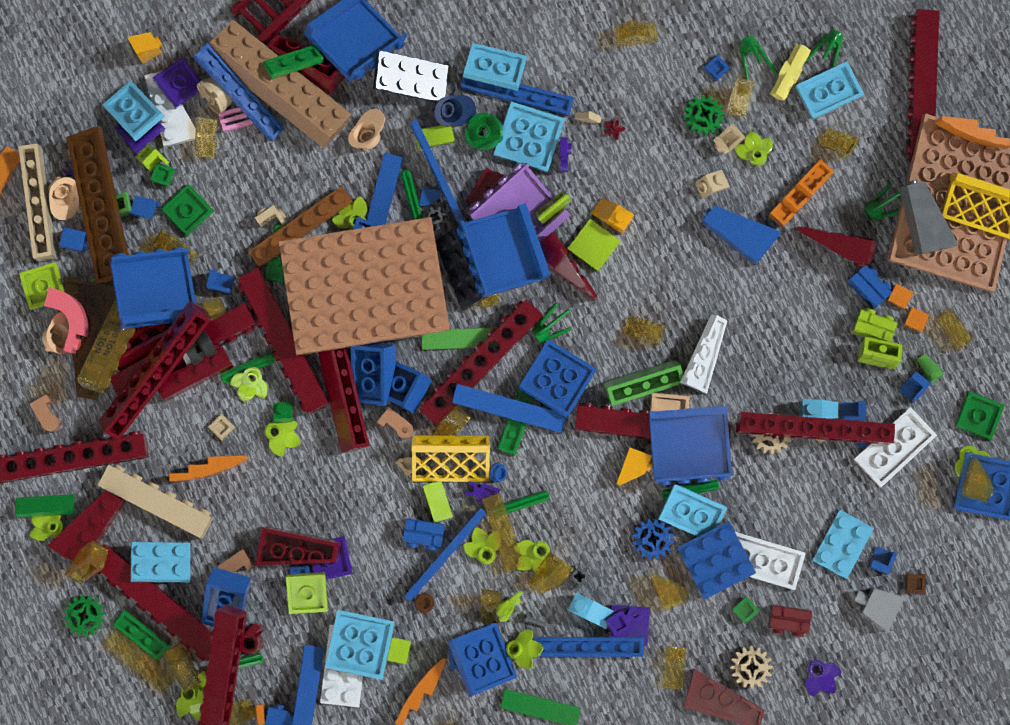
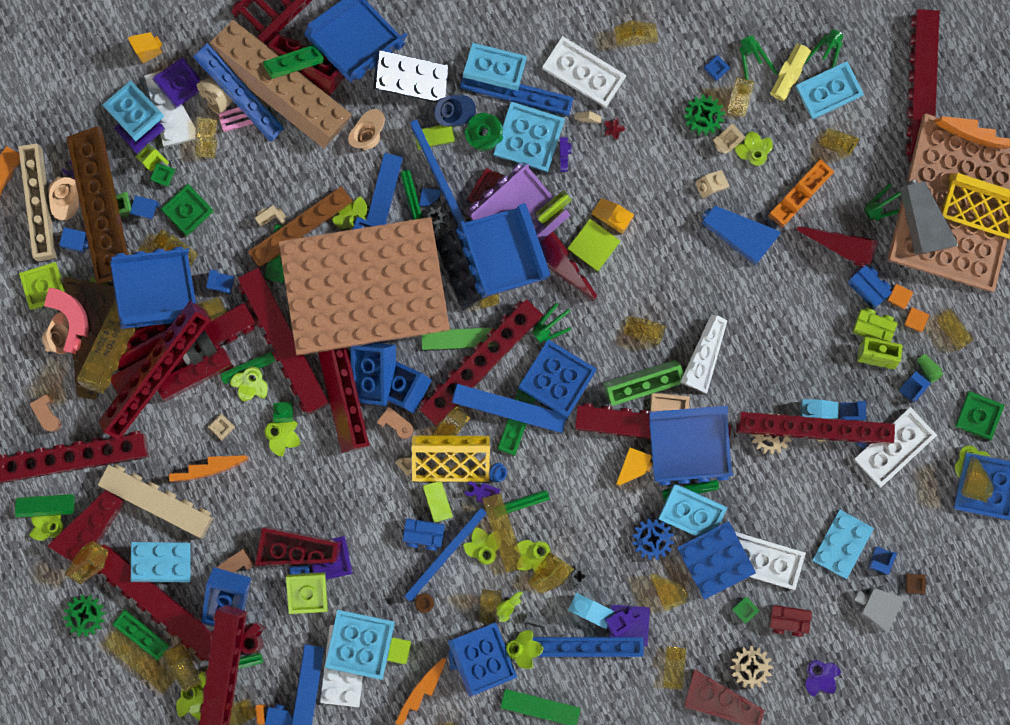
none -> white plate [542,36,626,108]

